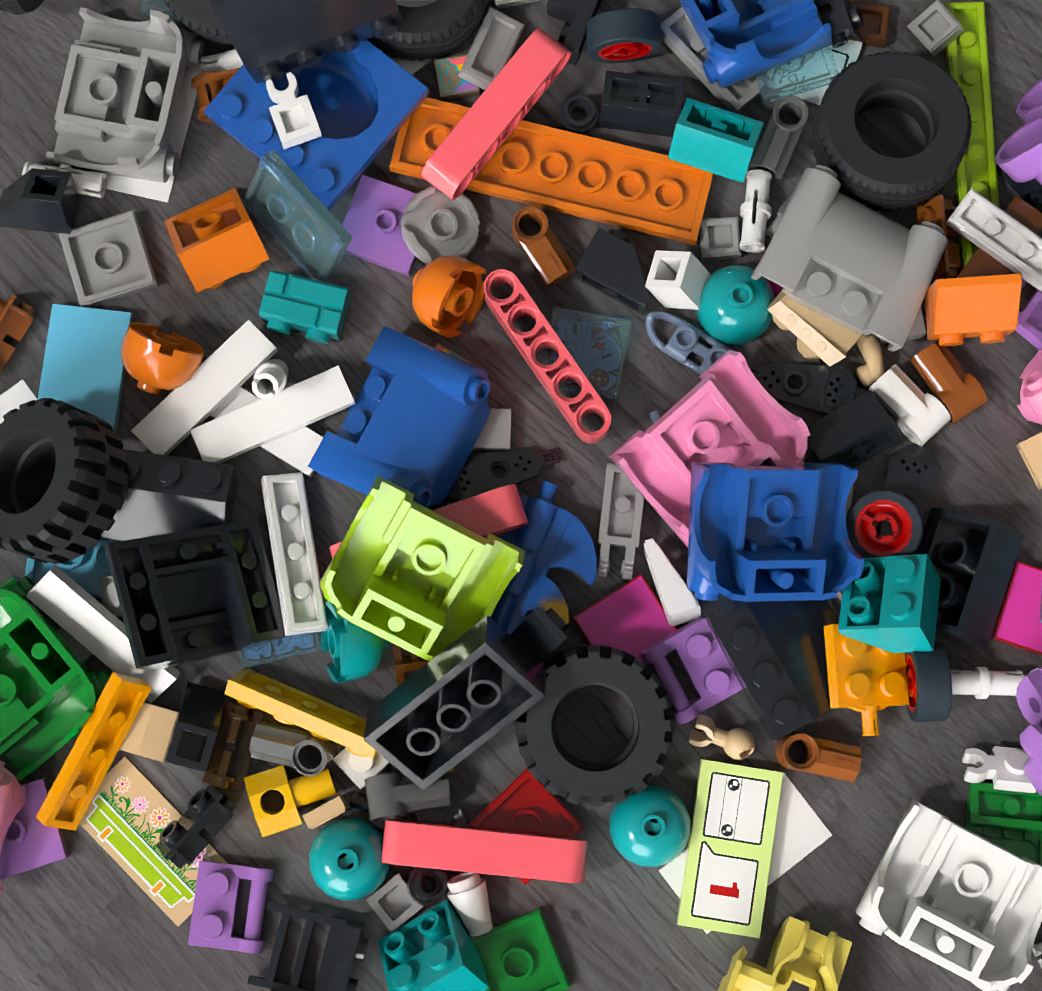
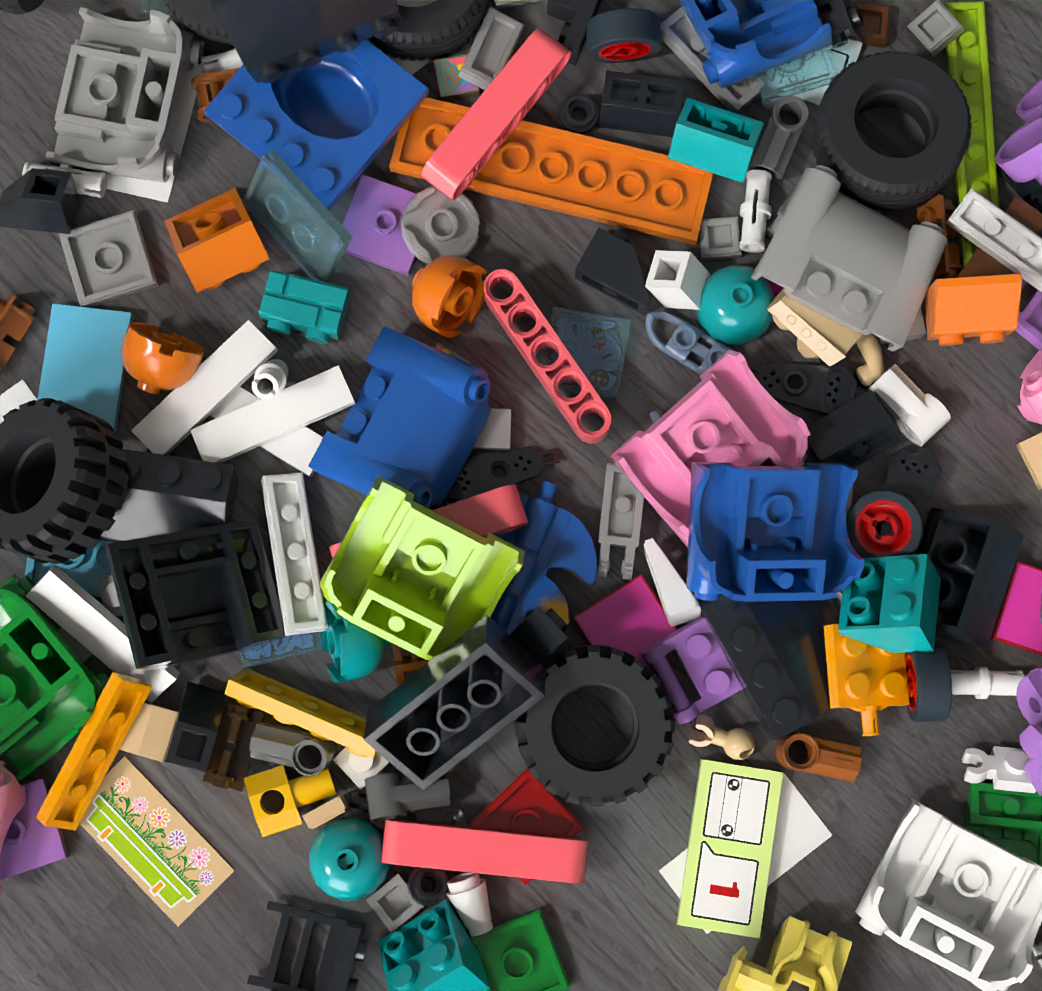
black hinge [156,784,237,869] -> none
medium lavender plate [188,860,274,954] -> none
white plate [266,72,322,149] -> none
dark orange piece [511,206,576,288] -> none
teal cylinder [609,784,691,867] -> none
dark orange piece [911,340,987,424] -> none

